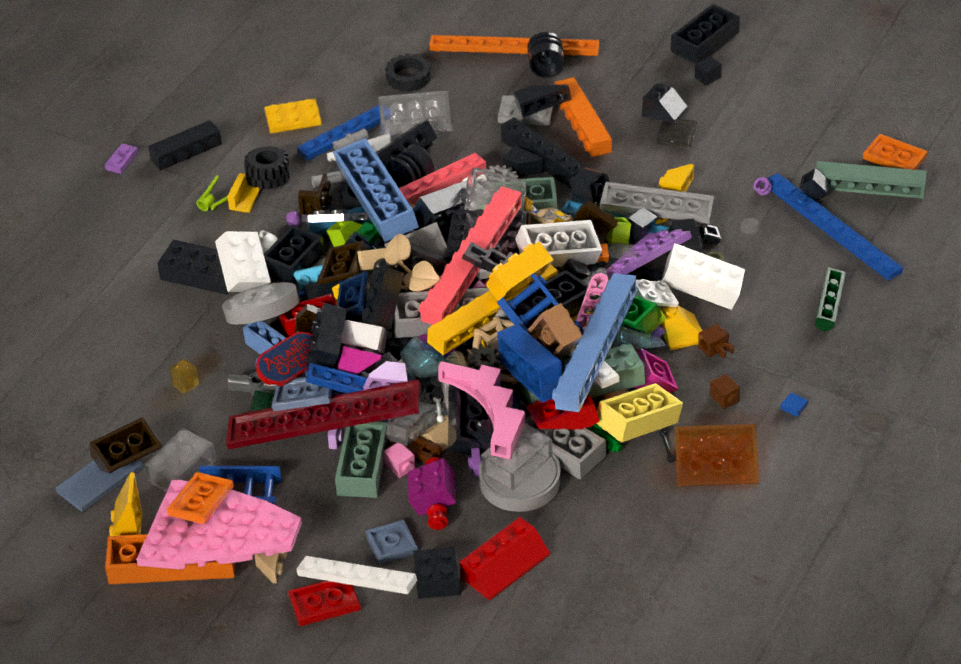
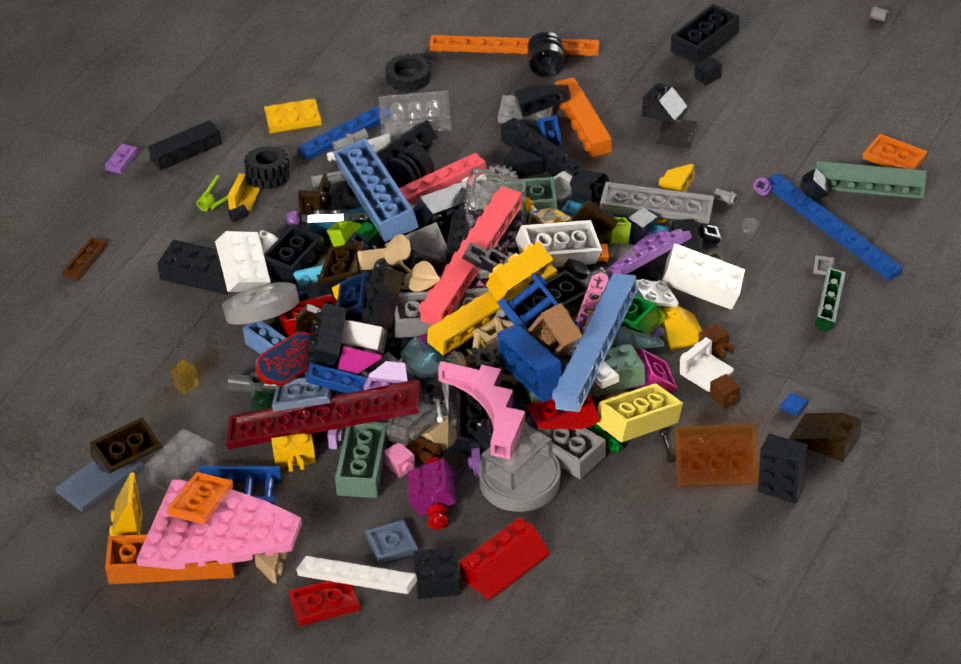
none -> reddish brown tile [63,237,108,280]
none -> black hinge [228,204,248,222]
none -> yellow brick [271,434,316,472]
none -> blue slope [536,115,564,150]
none -> white panel [554,171,572,202]
none -> white bracket [680,337,734,392]
none -> light grey pin [714,188,738,205]
none -> black brick [758,433,808,504]
none -> dark brown slope [789,413,862,462]
none -> light grey slope [813,255,835,275]
none -> light grey hinge [870,7,889,22]

